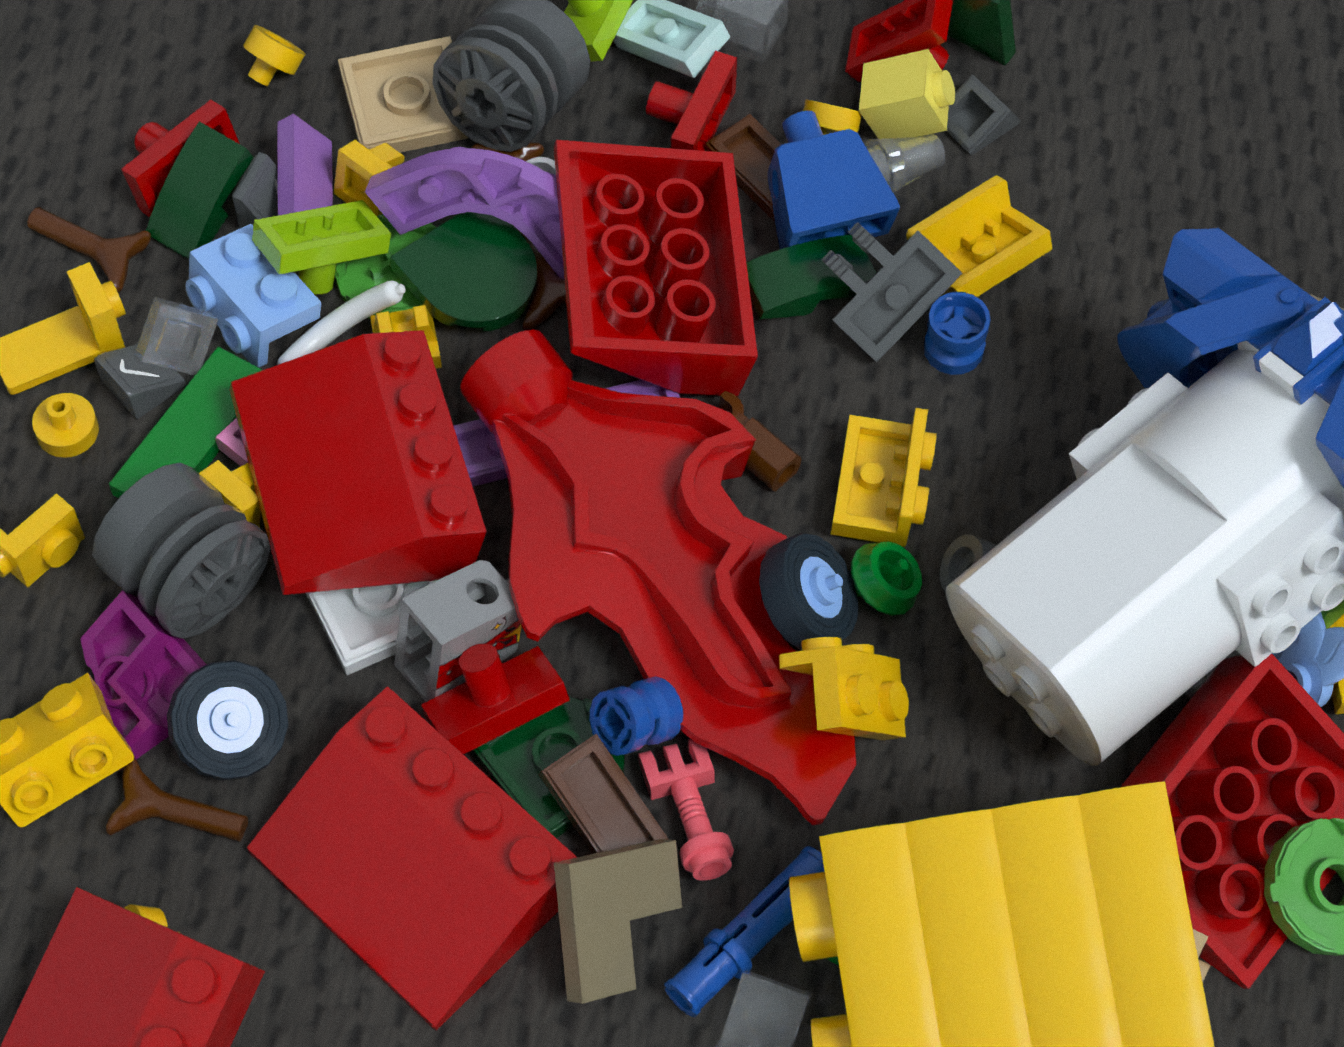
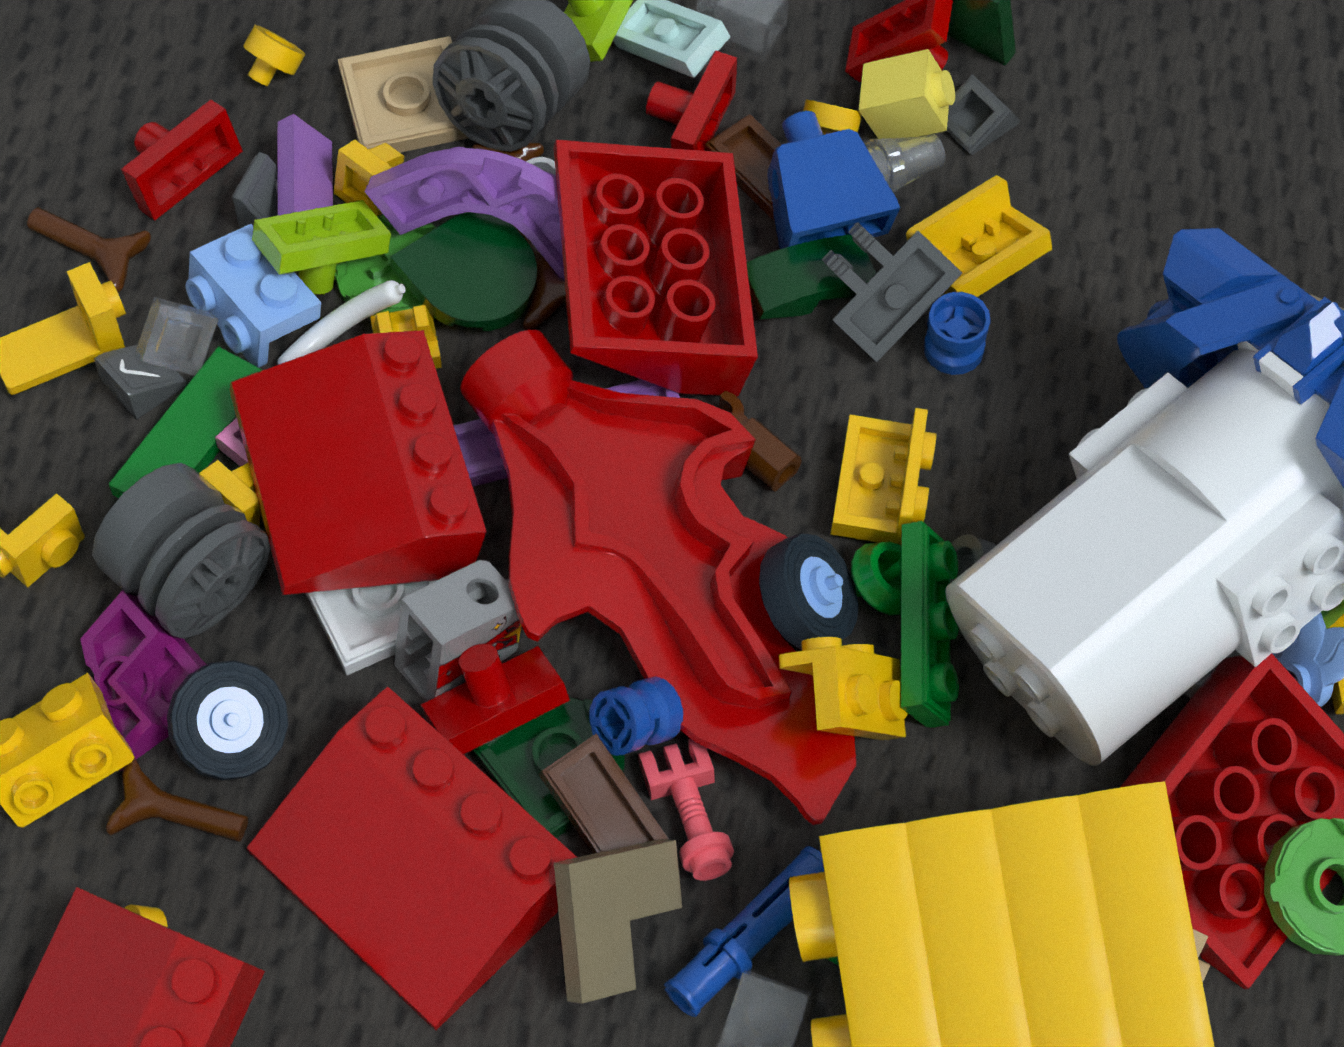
yellow tile [32,393,99,458] -> none
dark green slope [146,121,254,260] -> none
none -> green tile [901,521,959,728]

